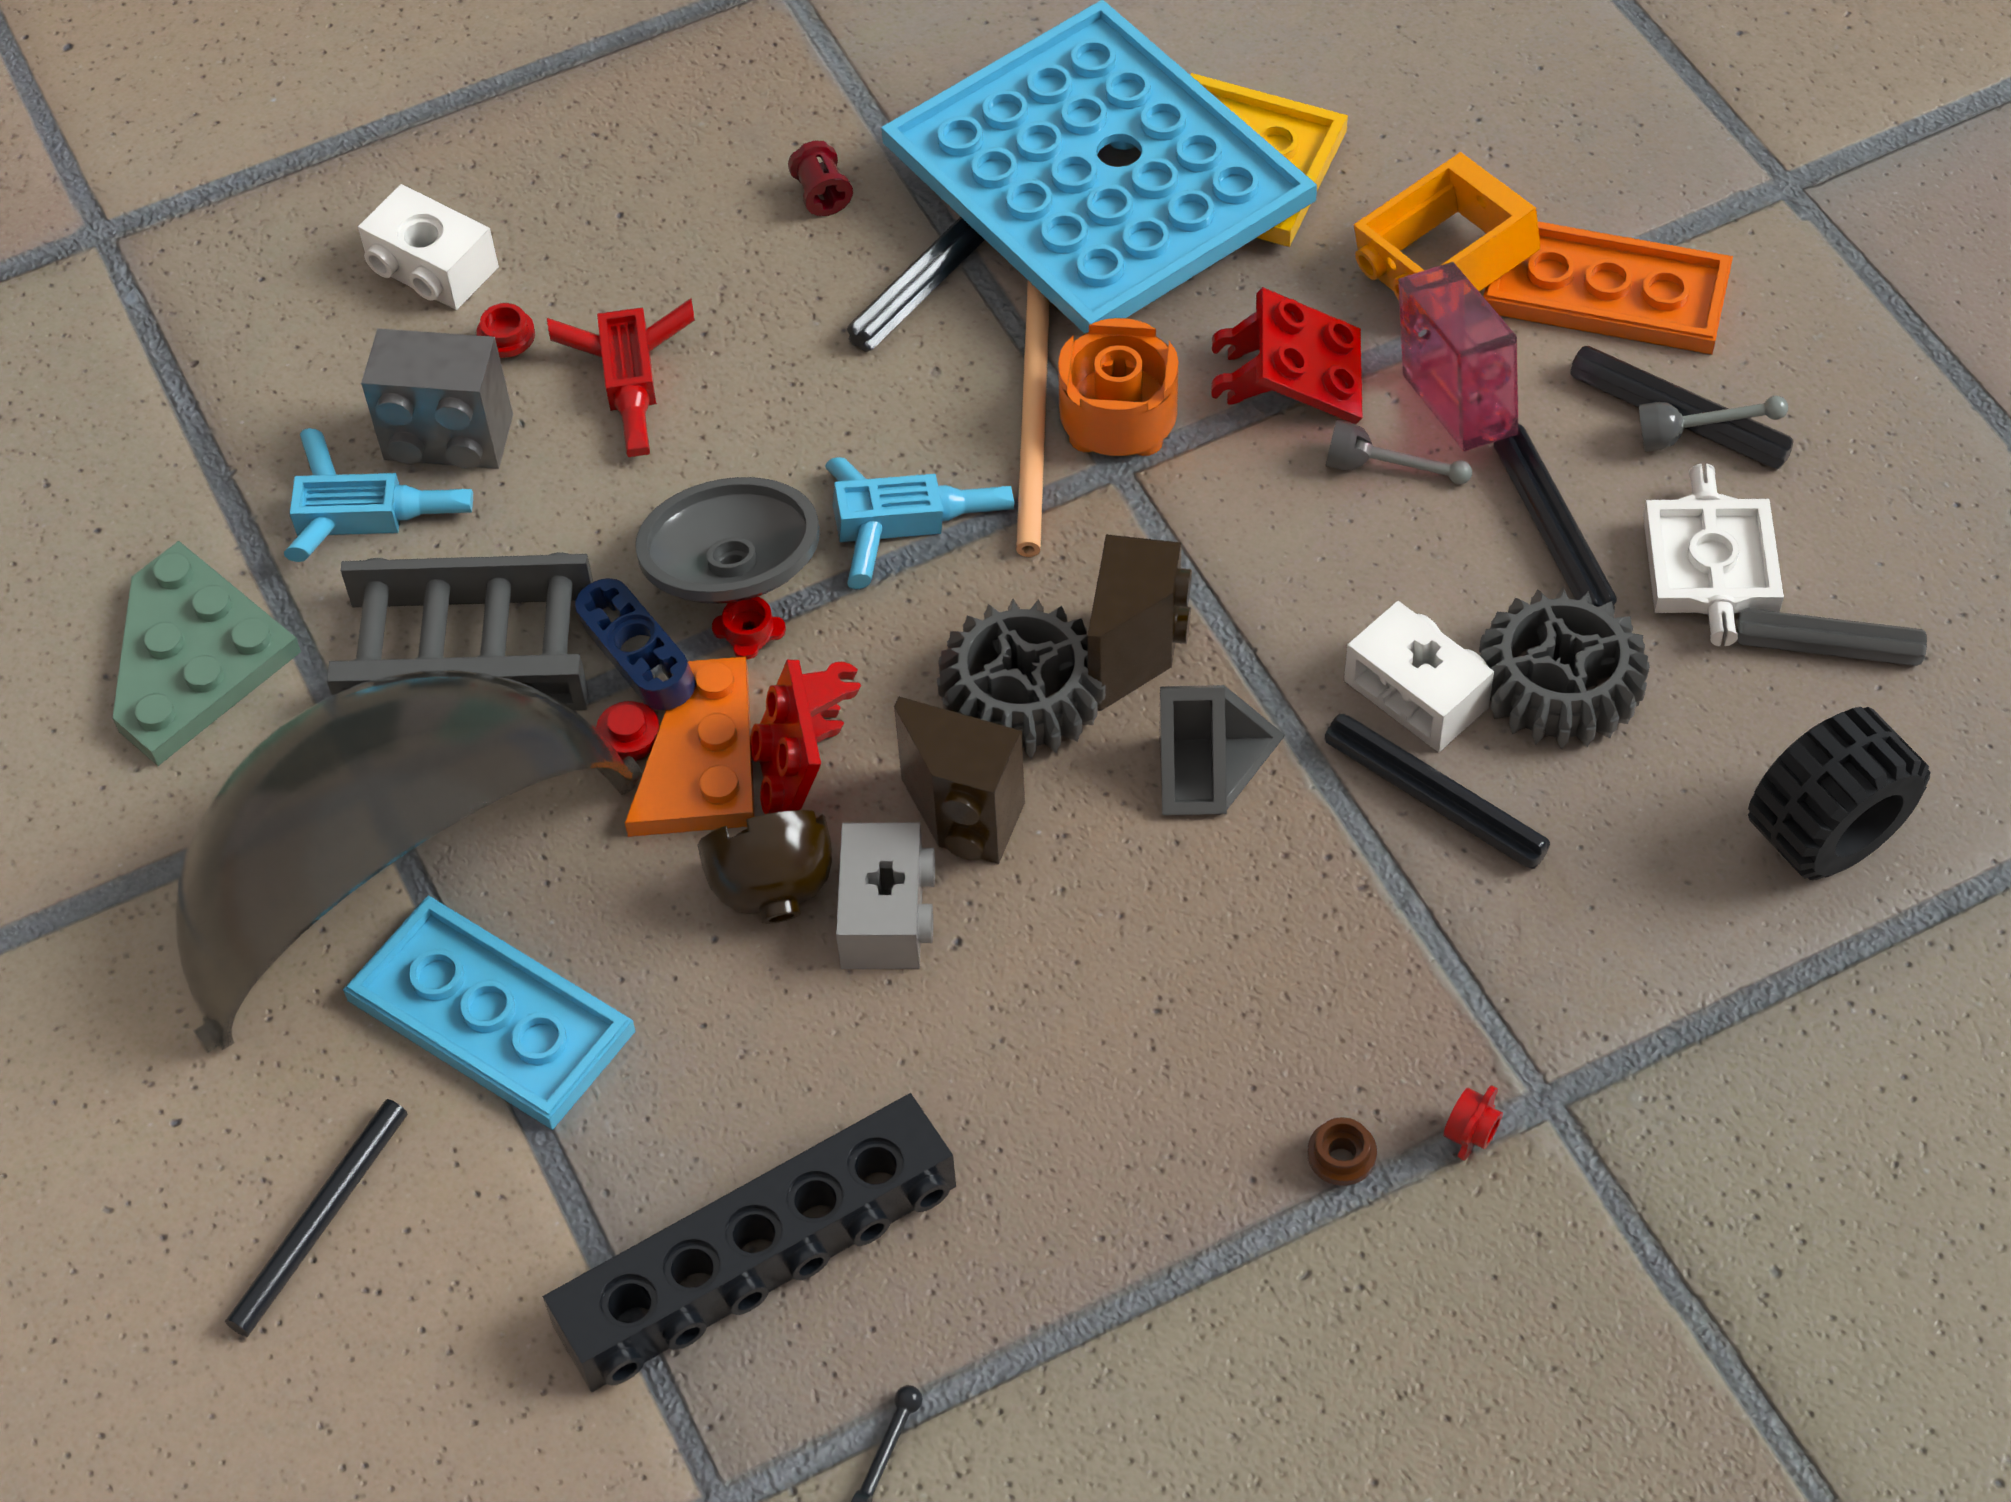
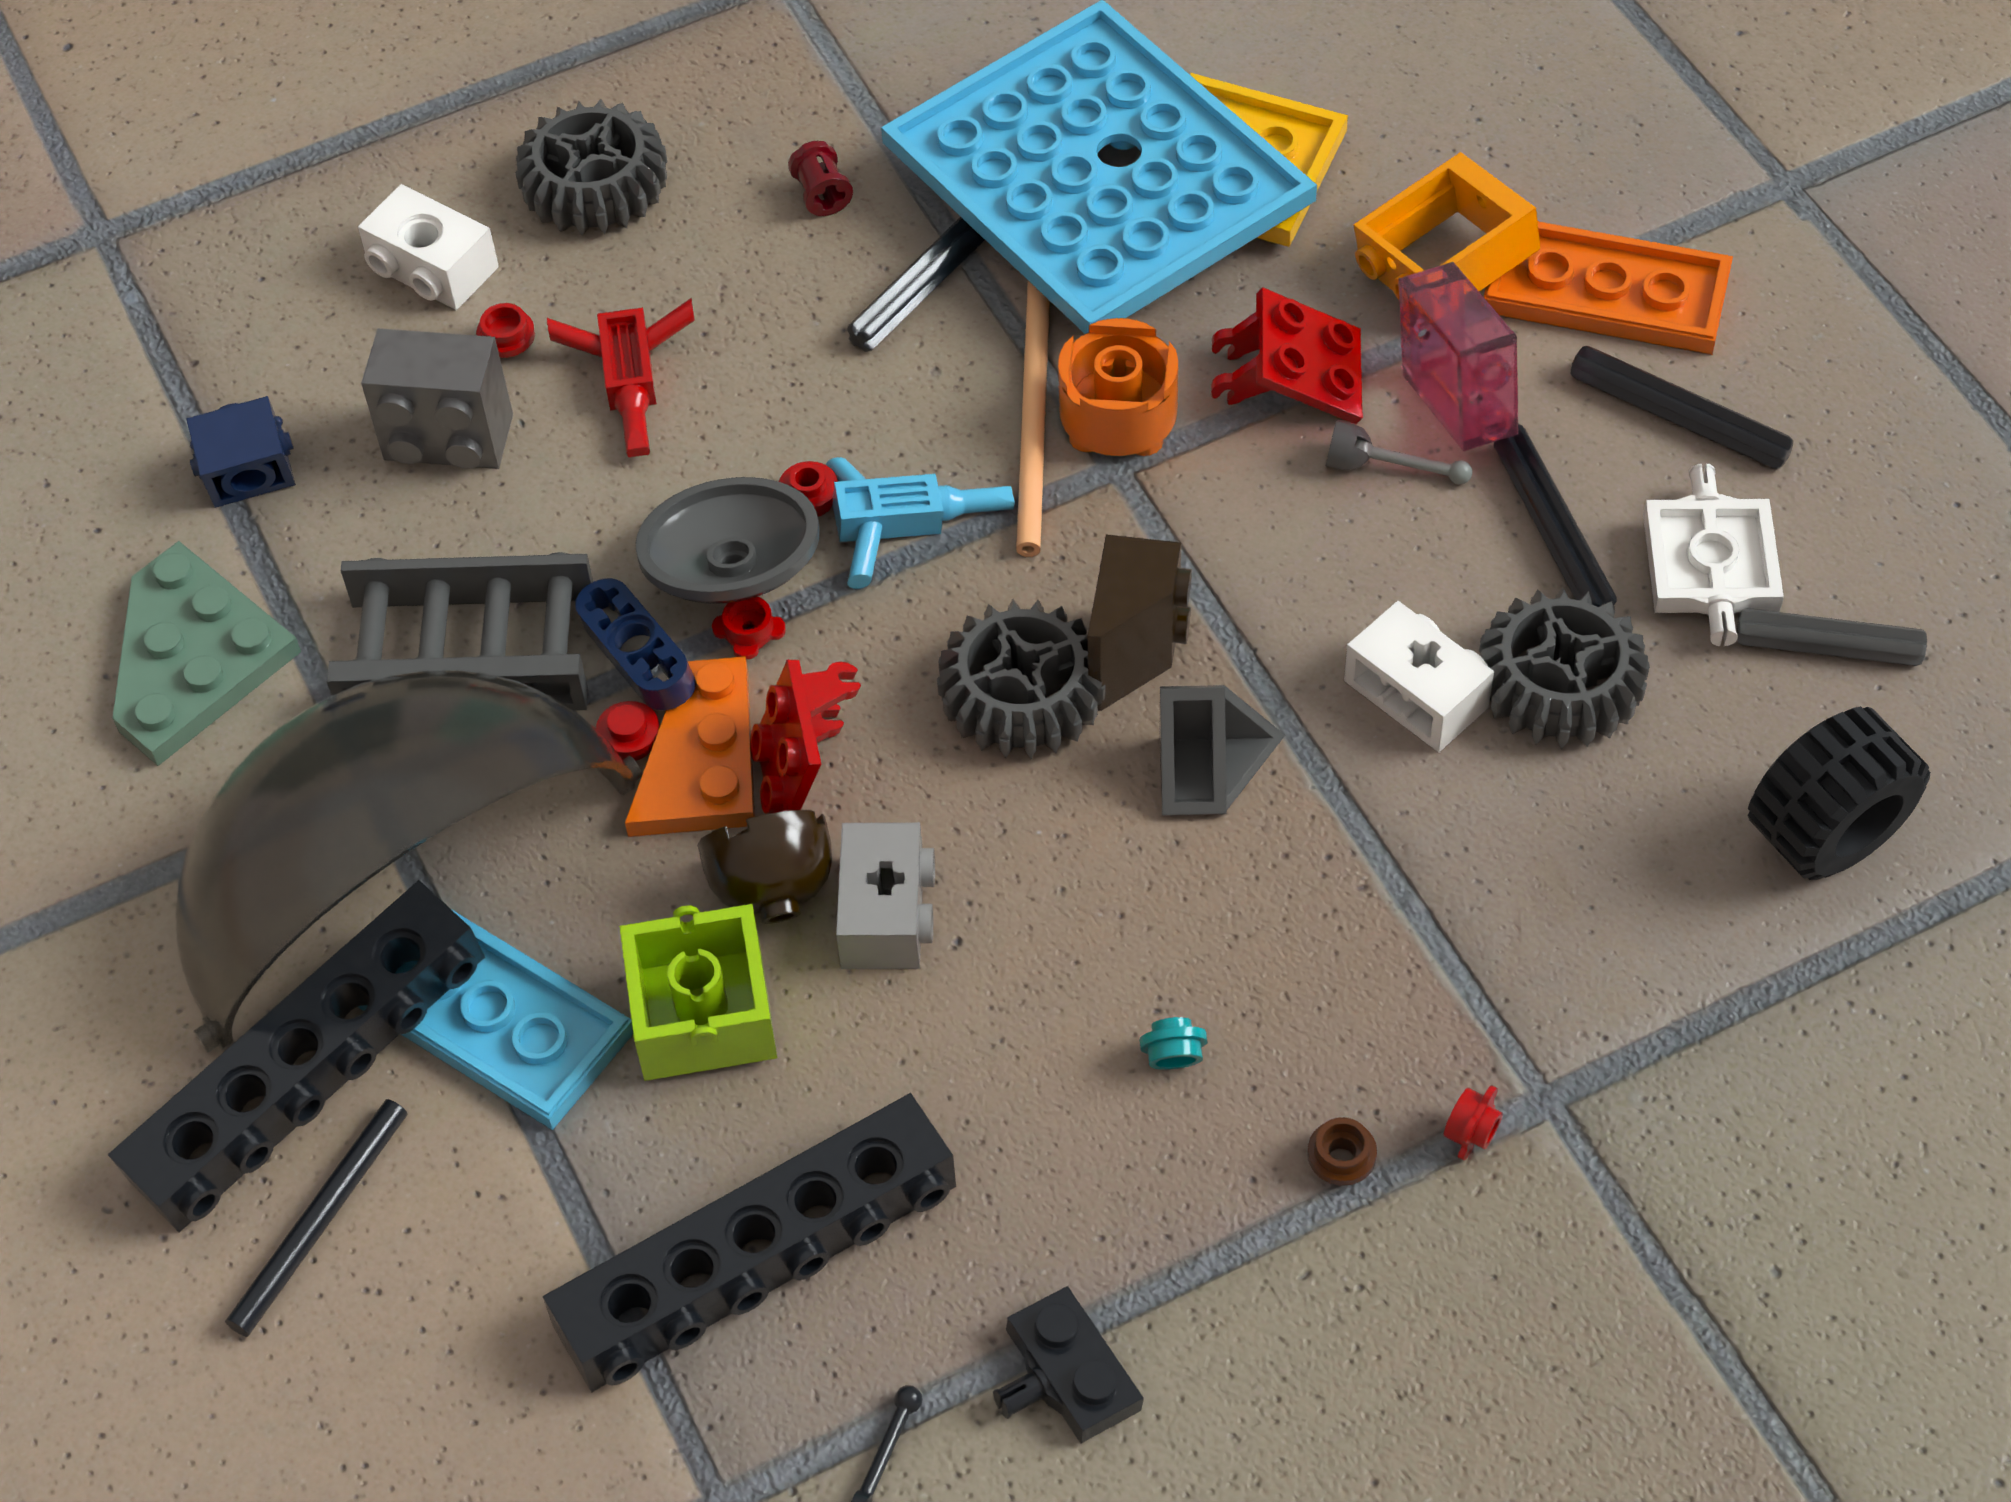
medium azure piece [284,428,474,562] -> none
dark brown slope [894,696,1025,864] -> none
black axle [1324,714,1550,869] -> none
hinge [1639,396,1788,452] -> none
none -> black brick [108,880,485,1233]
none -> dark blue head [186,396,296,508]
none -> dark grey gear [515,99,667,236]
none -> lime brick [619,904,778,1081]
none -> red plate [779,461,838,517]
none -> black plate [993,1286,1144,1443]
none -> teal plate [1139,1017,1208,1070]

